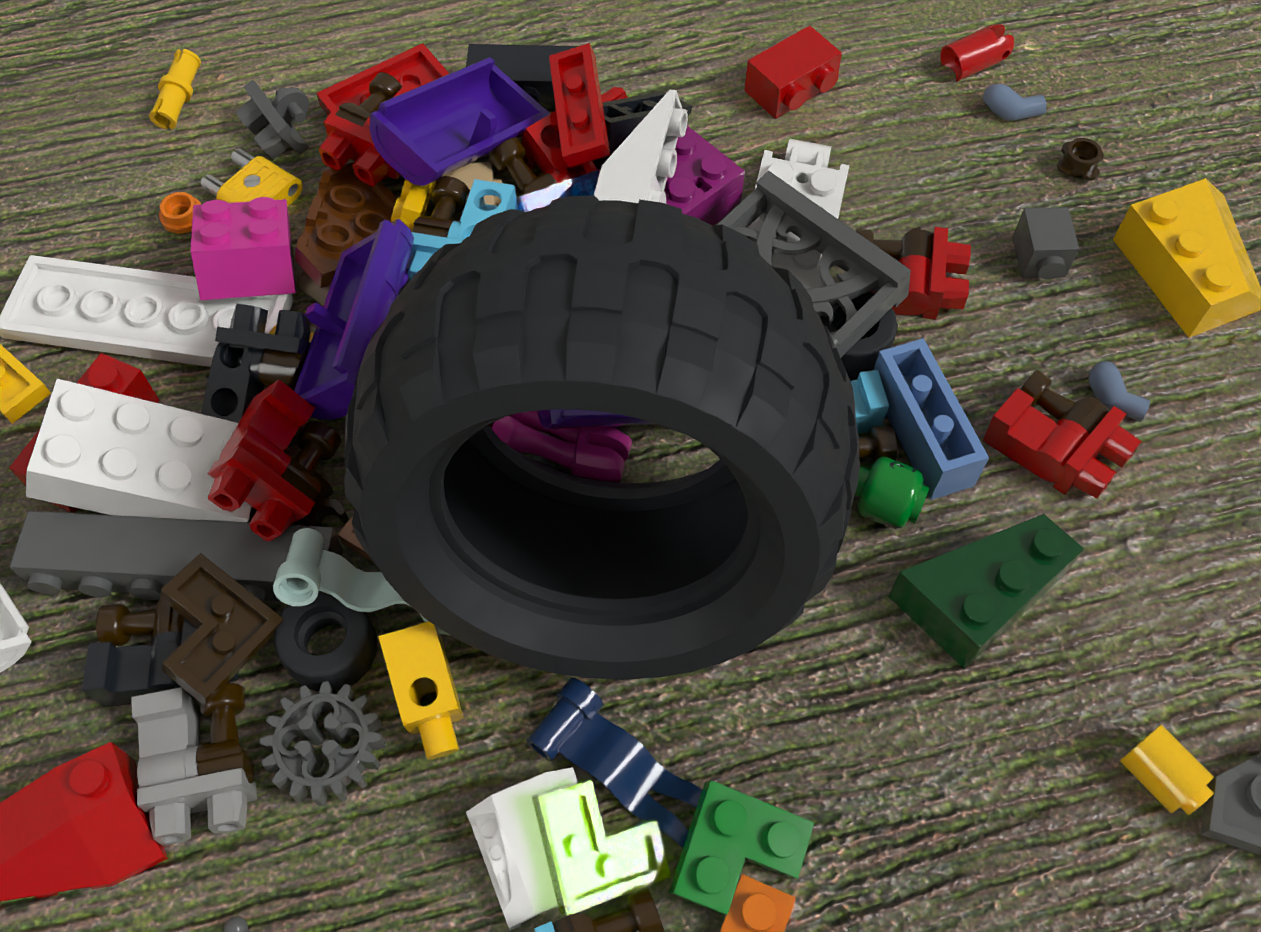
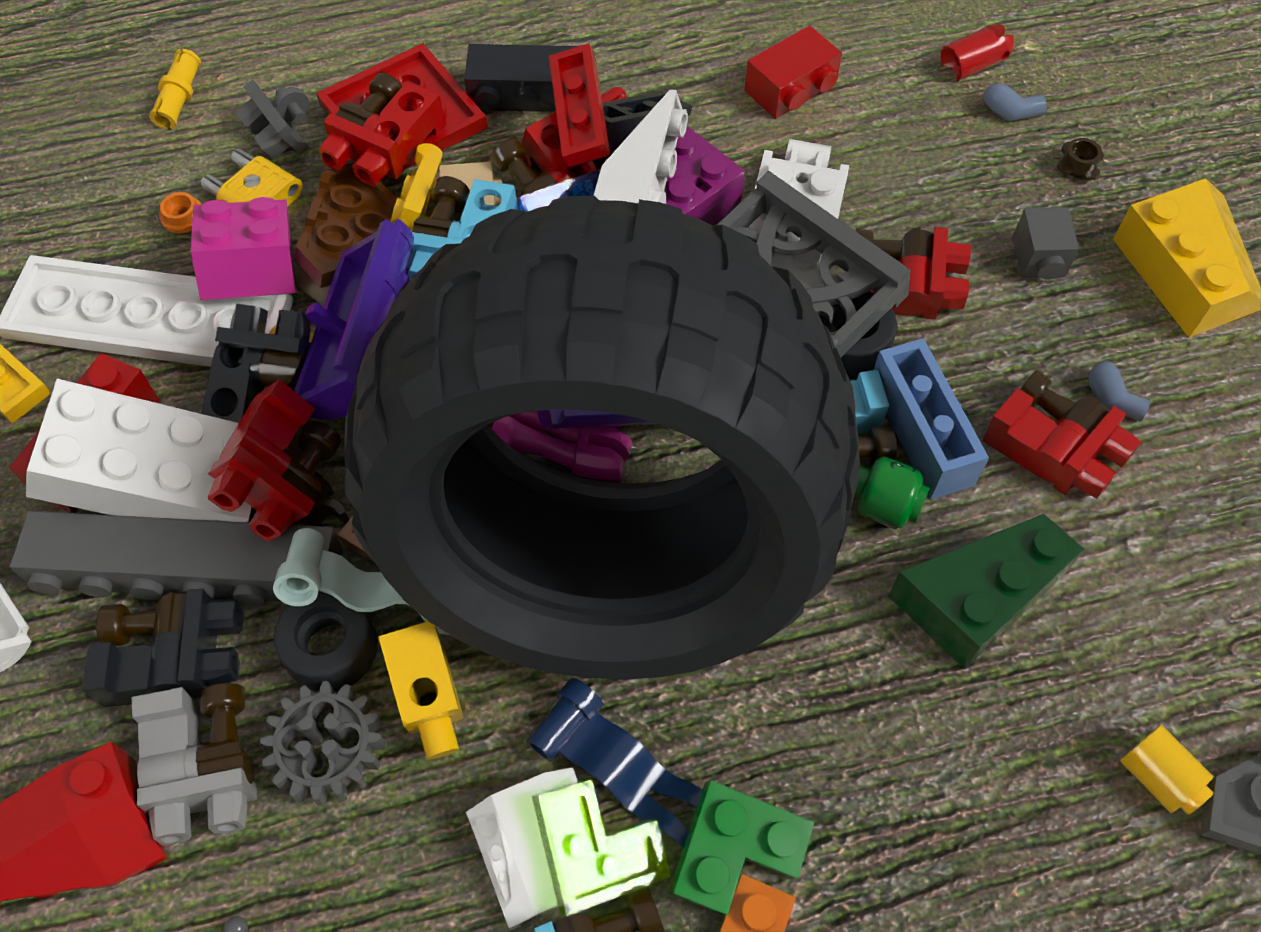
dark brown plate [161,553,283,705] -> none
dark purple container [369,57,550,186] -> none

